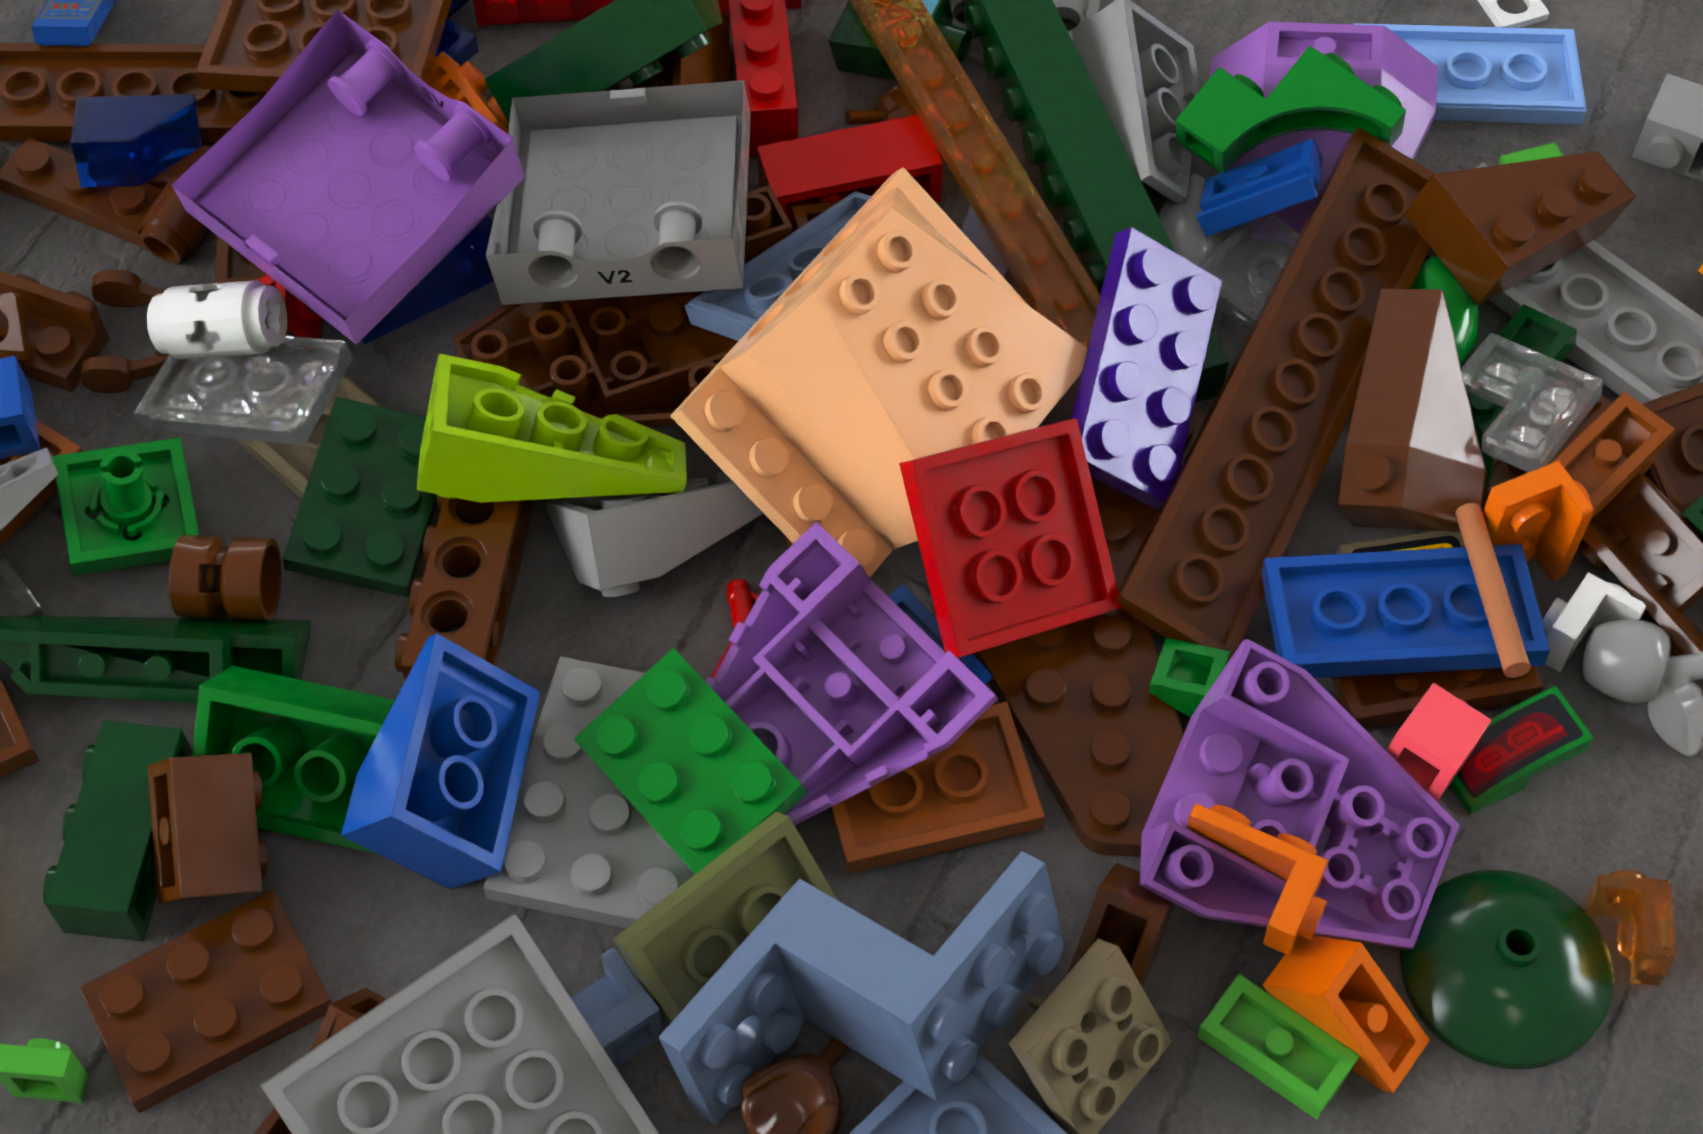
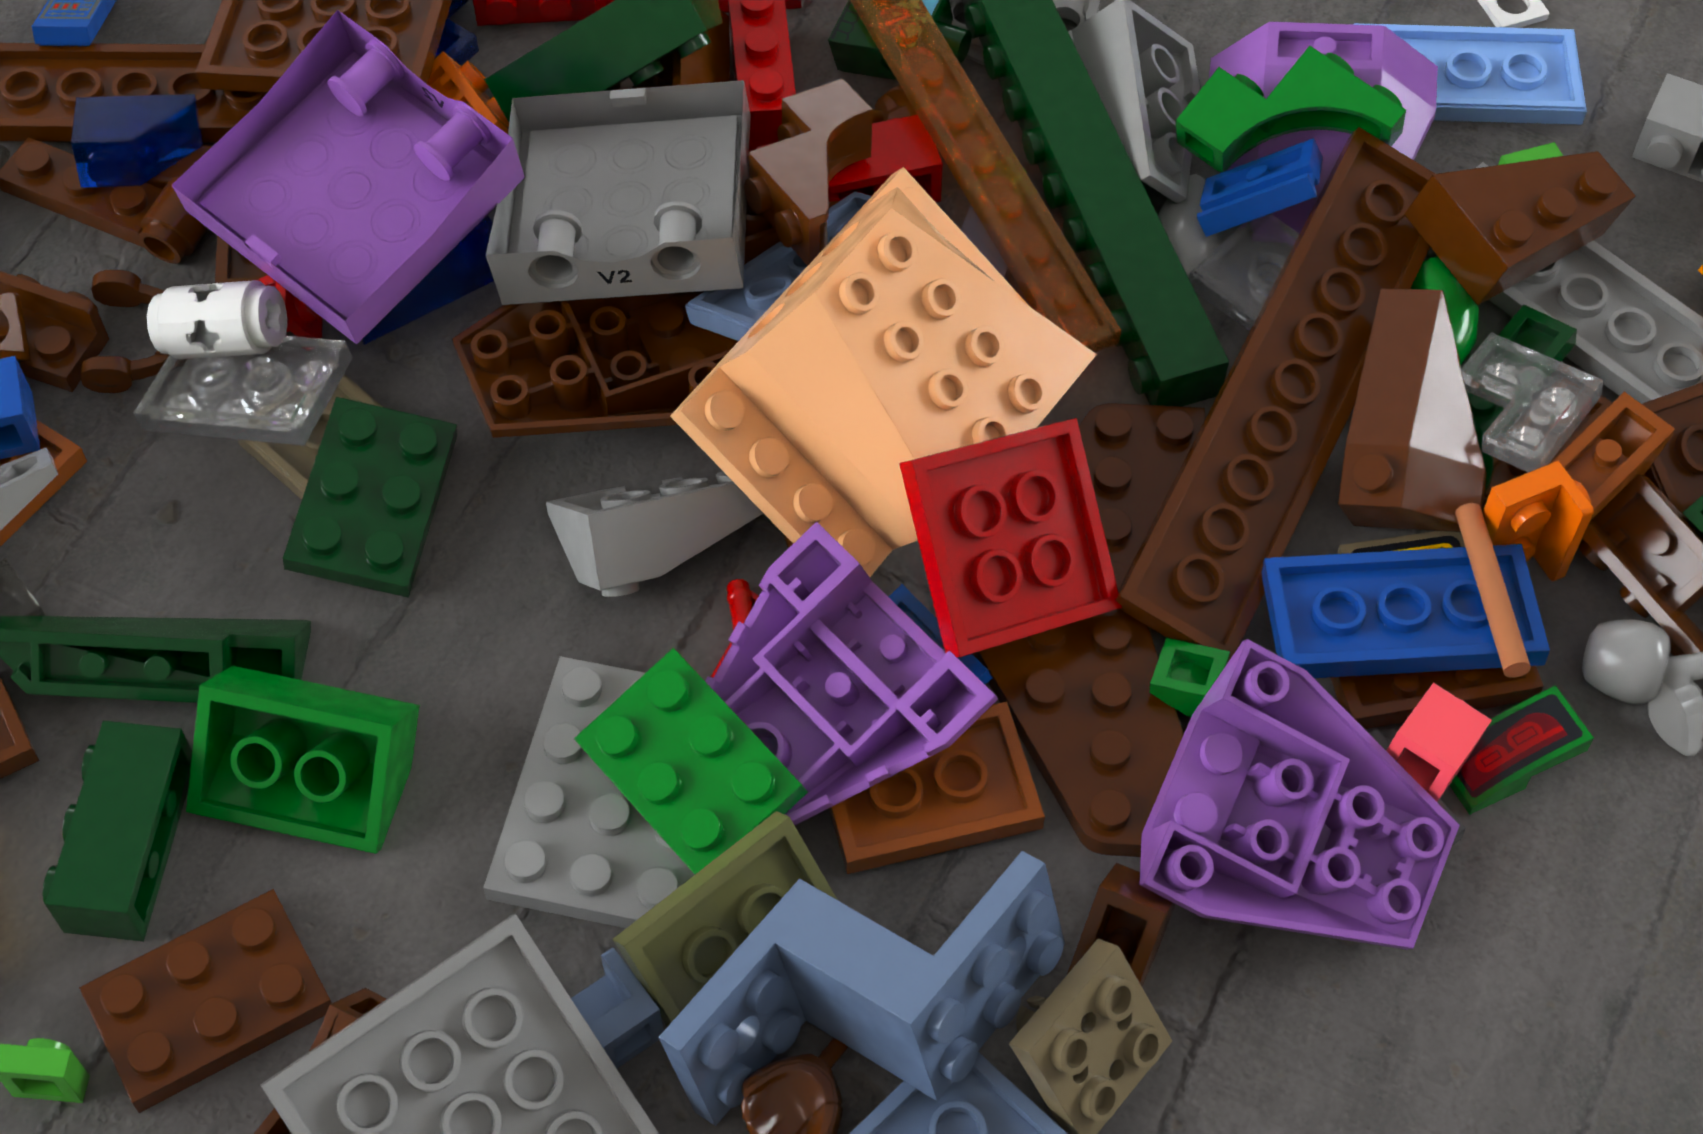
green plate [52,437,199,576] -> none
reddish brown brick [148,753,268,904] -> none
reddish brown wheel [169,534,282,622] -> none
blue slope [341,633,540,889] -> none
reddish brown brick [395,495,536,681] -> none
lime wedge [417,353,687,503] -> none
plate [1071,227,1222,509] -> none
orange bracket [1187,804,1328,956] -> none
bright green plate [1197,974,1360,1120] -> none
orange slope [1262,935,1430,1093] -> none
dark green dish [1400,870,1614,1069] -> none
white bracket [1542,572,1646,672] -> none
clear orange bracket [1585,870,1676,986] -> none
none -> reddish brown arch [744,78,873,266]

